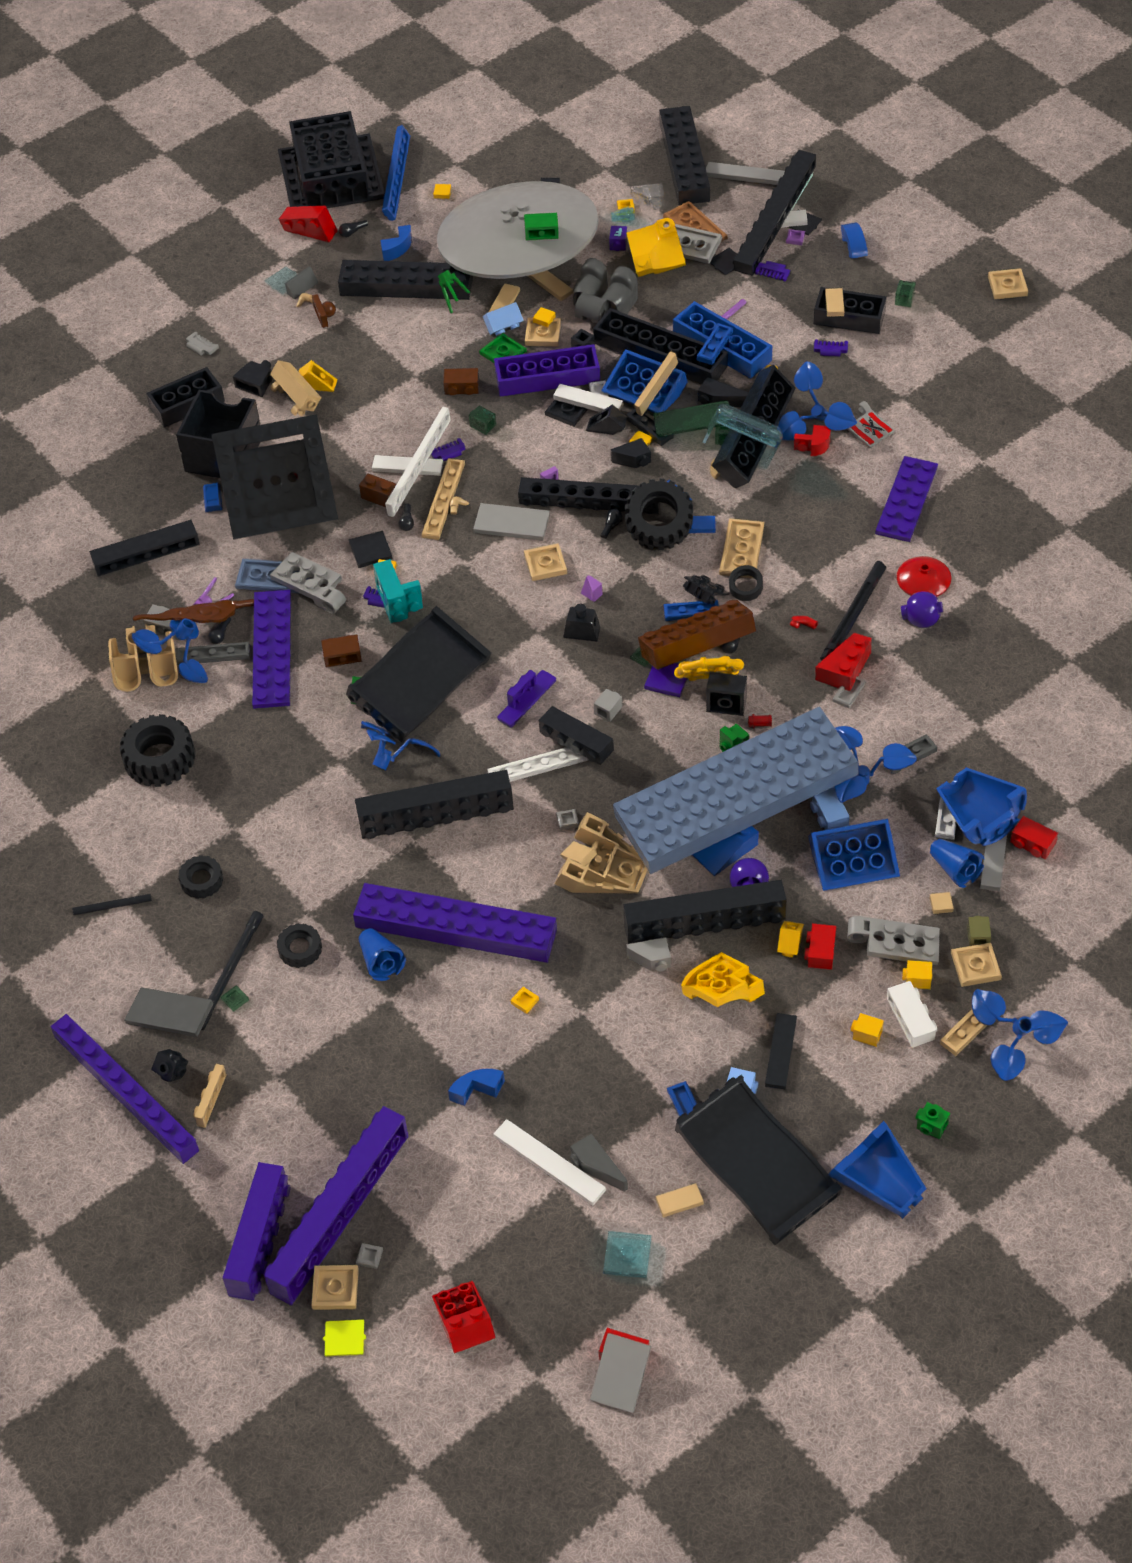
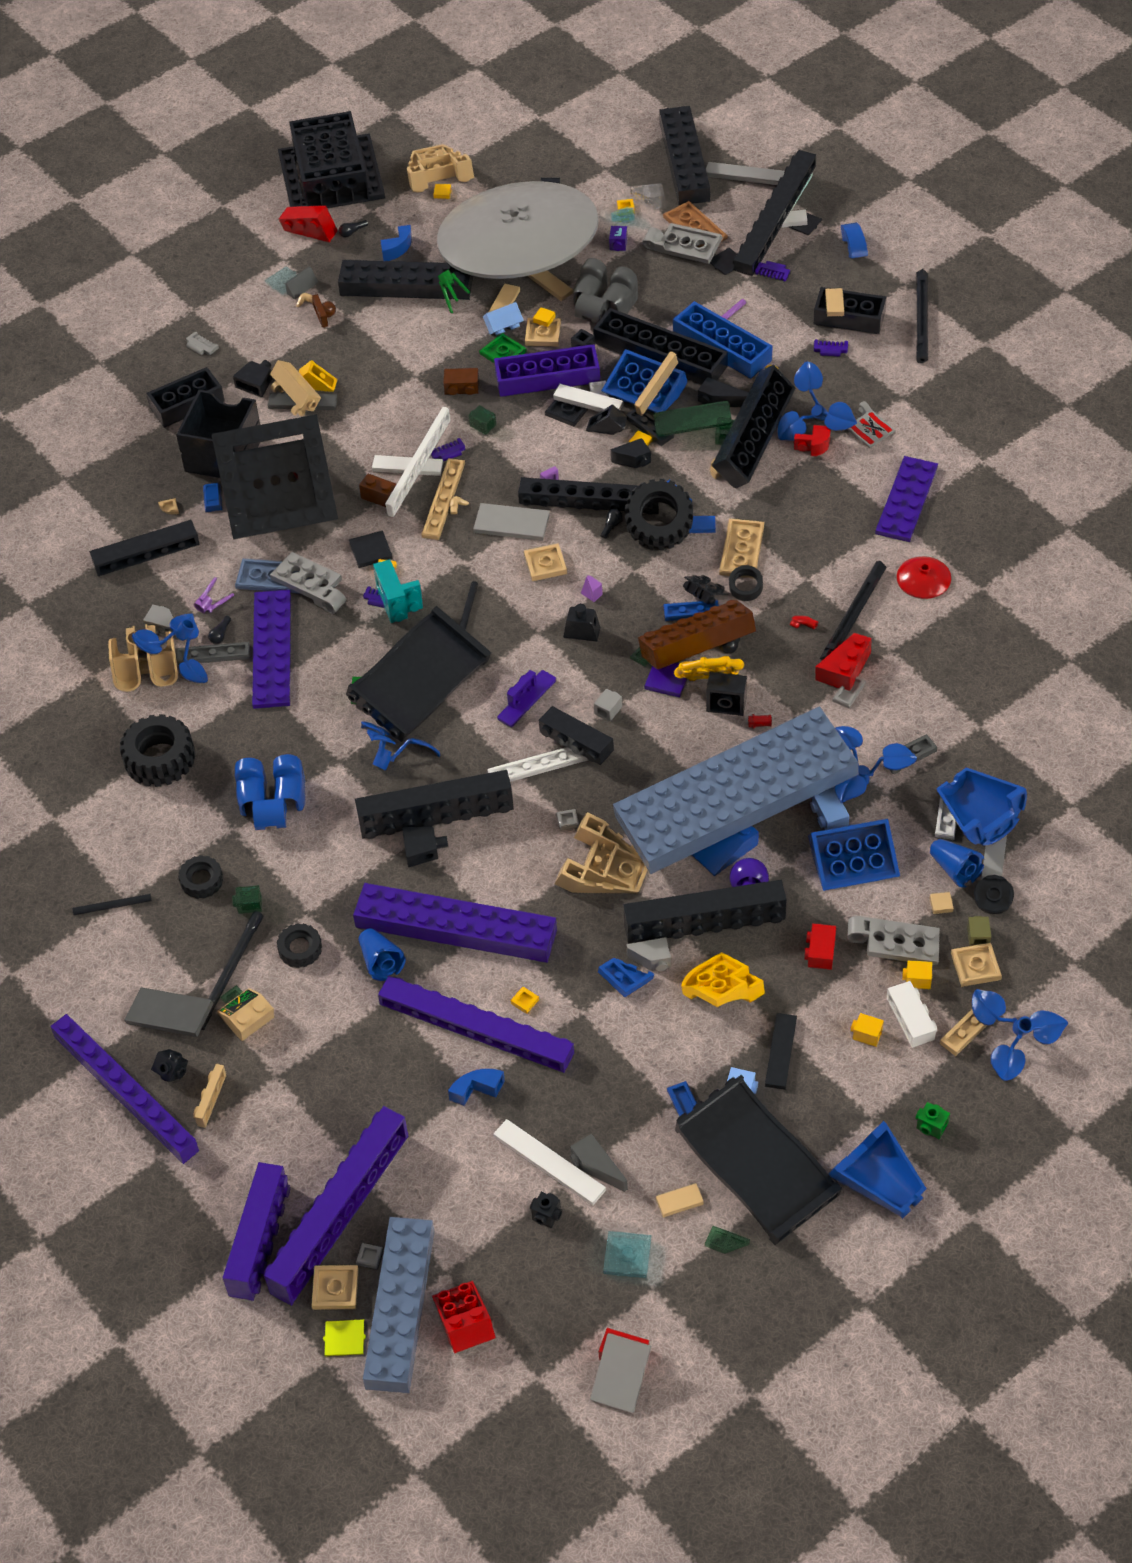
reddish brown piece [133,599,254,623] -> none
reddish brown brick [321,634,362,668] -> none
blue plate [382,125,410,221] -> none
black piece [398,504,414,531] -> none
green brick [524,213,559,240] -> none
tan tile [560,841,597,866] -> none
yellow slope [626,218,686,277] -> none
blue tile [697,323,733,365] -> none
clear light blue windscreen [702,404,783,469] -> none
green brick [719,723,749,752] -> none
yellow slope [777,921,804,957] -> none
medium lavender tile [786,229,805,245] -> none
clear green brick [895,280,916,307] -> none
dark purple brick [901,591,944,628] -> none
tan plate [988,269,1028,299] -> none
red brick [1010,816,1058,859] -> none
none -> tan tile [158,498,179,514]
none -> tan slope [217,988,274,1041]
none -> clear green brick [232,885,262,914]
none -> blue piece [235,754,305,830]
none -> dark grey tile [268,393,337,410]
none -> sand blue brick [363,1217,435,1393]
none -> dark purple brick [378,976,574,1073]
none -> black torso [402,827,448,867]
none -> tan wedge [407,144,474,192]
none -> black bar [460,581,478,630]
none -> black brick [530,1191,563,1228]
none -> blue wing [598,958,654,997]
none -> clear green tile [705,1226,750,1254]
none -> black piece [916,269,928,363]
none -> black tile [974,875,1014,914]

